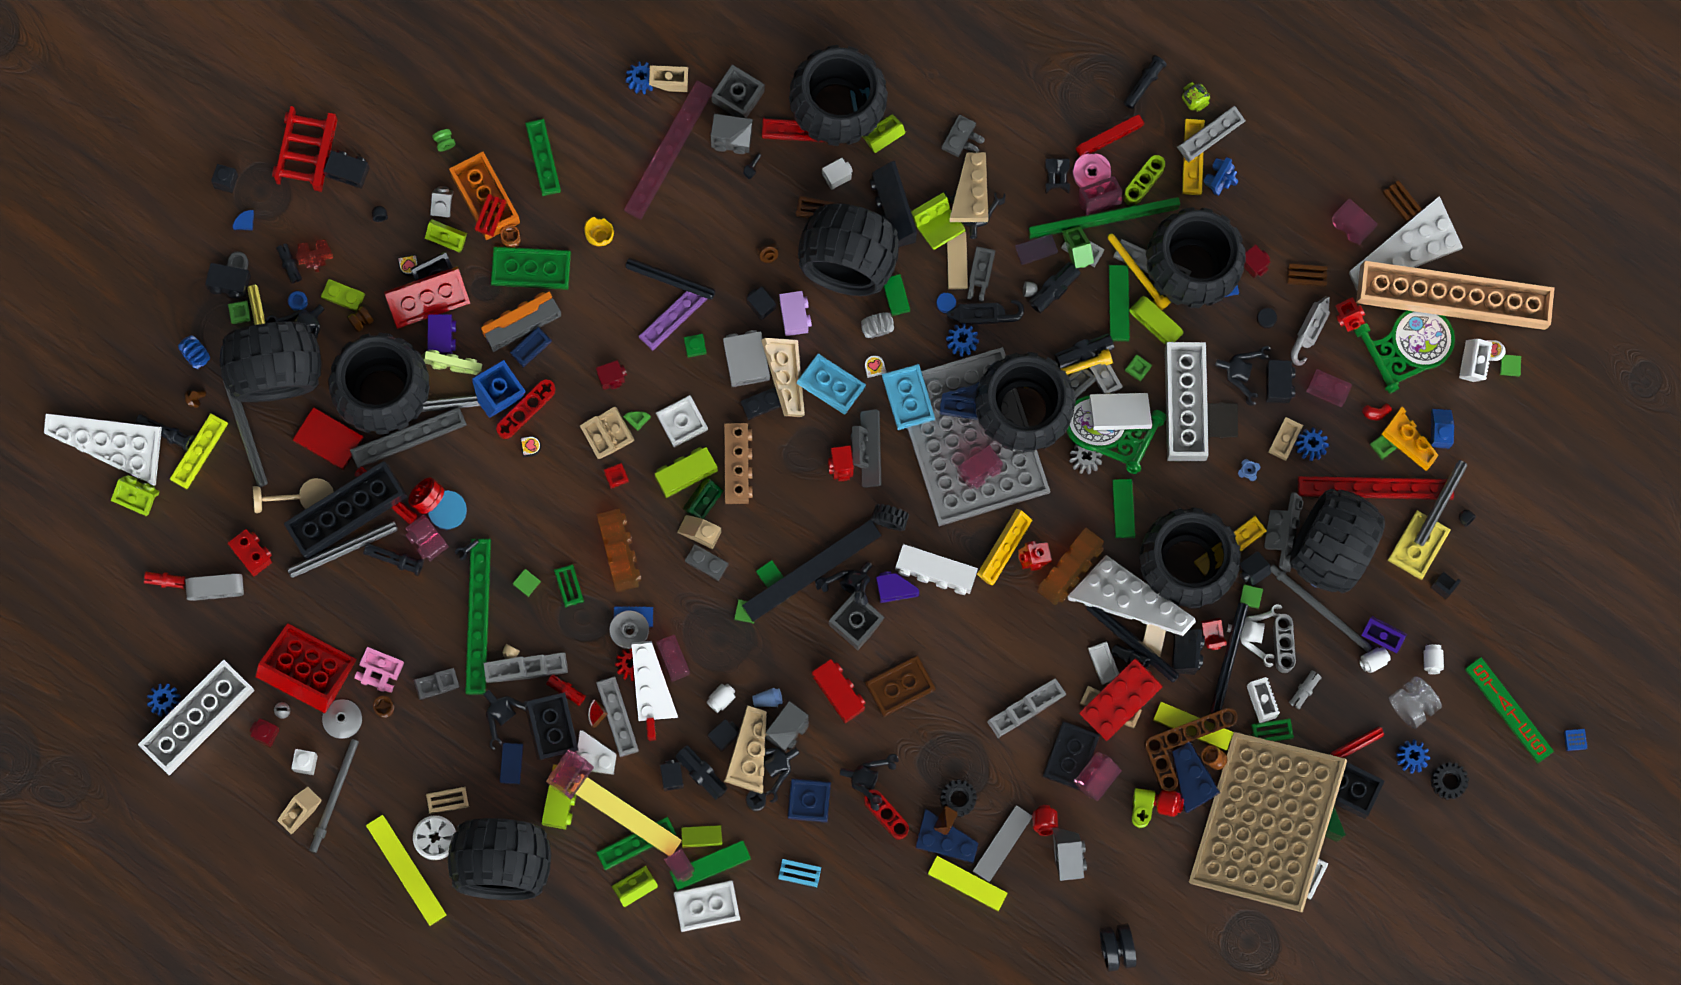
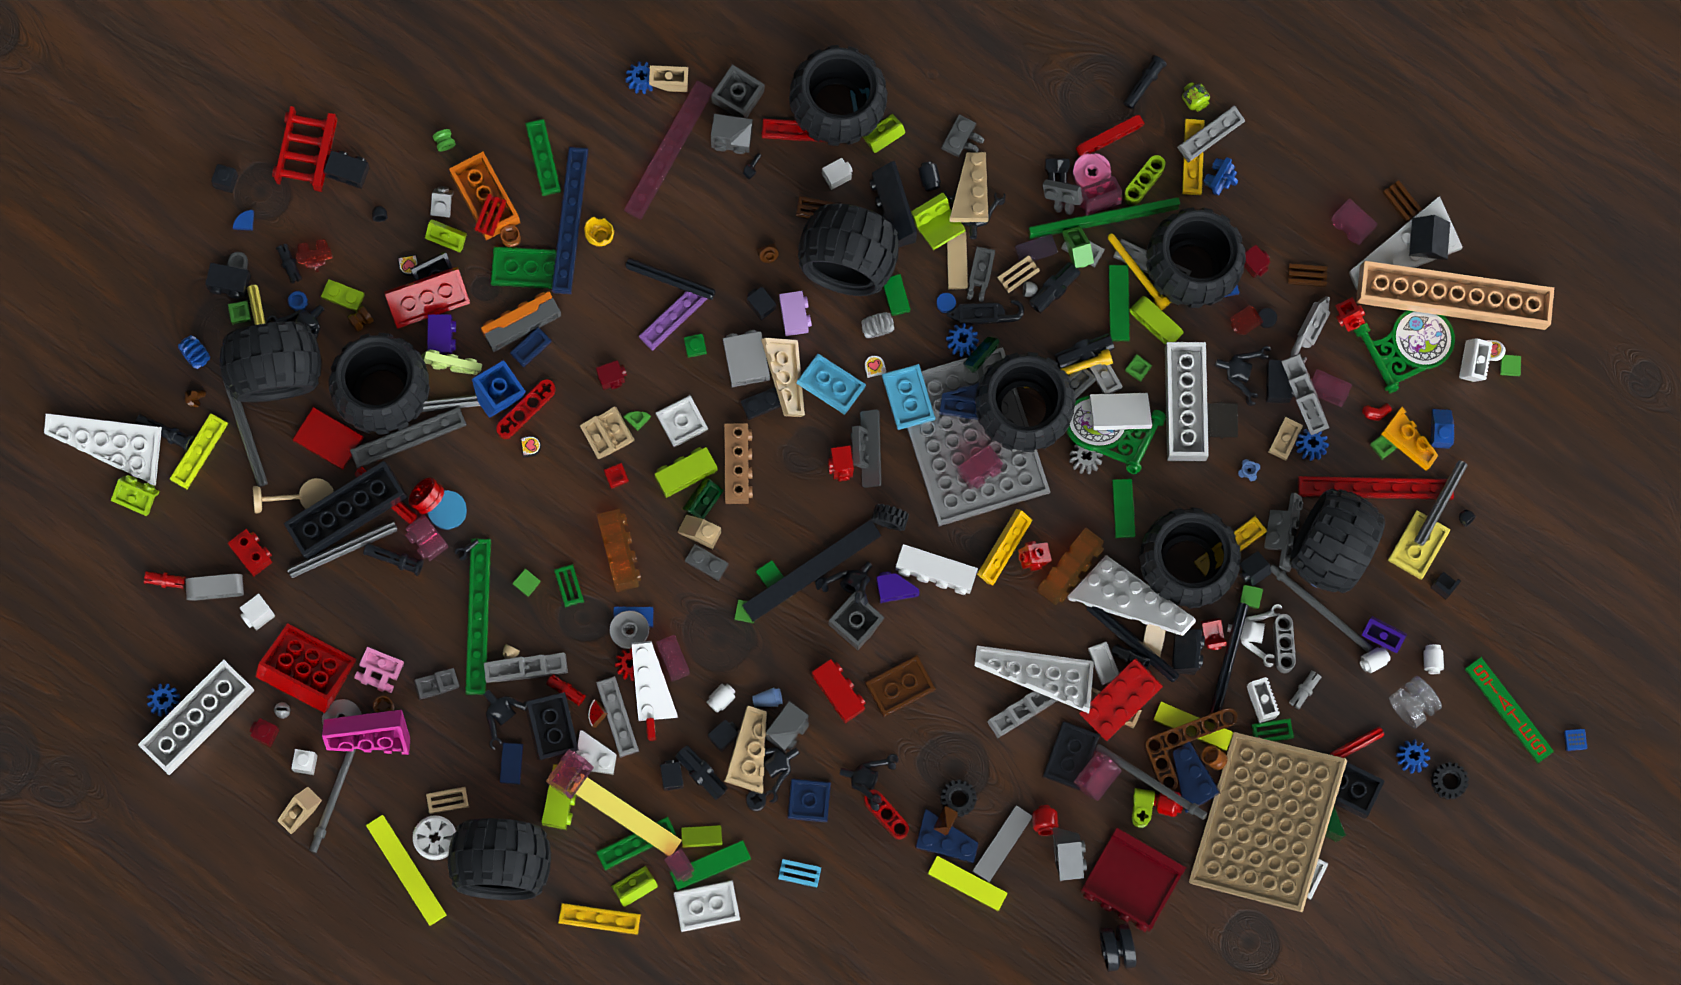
none -> white brick [240,594,275,631]
none -> dark pink wedge [322,710,410,755]
none -> dark blue tile [552,147,588,294]
none -> yellow tile [558,903,641,935]
none -> black brick [918,161,941,191]
none -> dark green slope [963,337,999,373]
none -> white wing [974,646,1094,713]
none -> tan tile [997,255,1040,293]
none -> dark grey hinge [1043,179,1083,215]
none -> dark red panel [1080,828,1186,932]
none -> dark grey bar [1096,744,1207,819]
none -> clear red brick [1230,305,1264,335]
none -> light grey slope [1282,353,1329,435]
none -> black slope [1409,215,1450,260]

